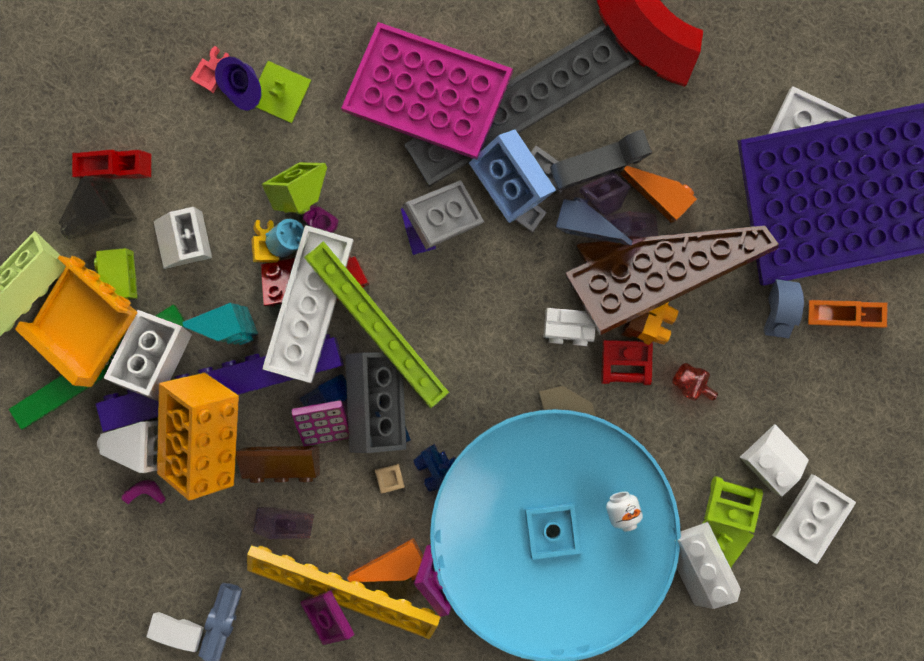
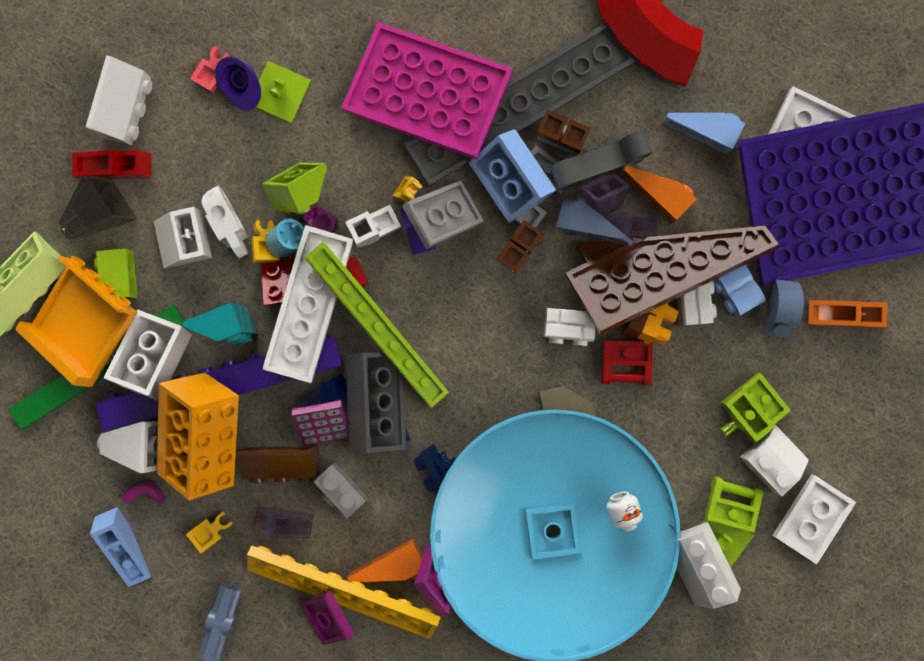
white slope [147,612,204,652] -> none
tan tile [375,463,405,494] -> none
clear red piece [672,363,718,401] -> none
none -> white slope [86,55,152,146]
none -> light blue slope [90,507,151,587]
none -> yellow plate [186,511,233,554]
none -> white piece [201,185,248,259]
none -> light grey brick [314,462,368,518]
none -> white brick [345,205,401,247]
none -> yellow plate [392,176,422,202]
none -> reddish brown hips [496,220,544,275]
none -> reddish brown hips [536,109,591,156]
none -> light blue slope [662,113,745,154]
none -> white brick [677,281,717,326]
none -> light blue brick [713,265,766,316]
none -> lime plate [720,372,791,442]

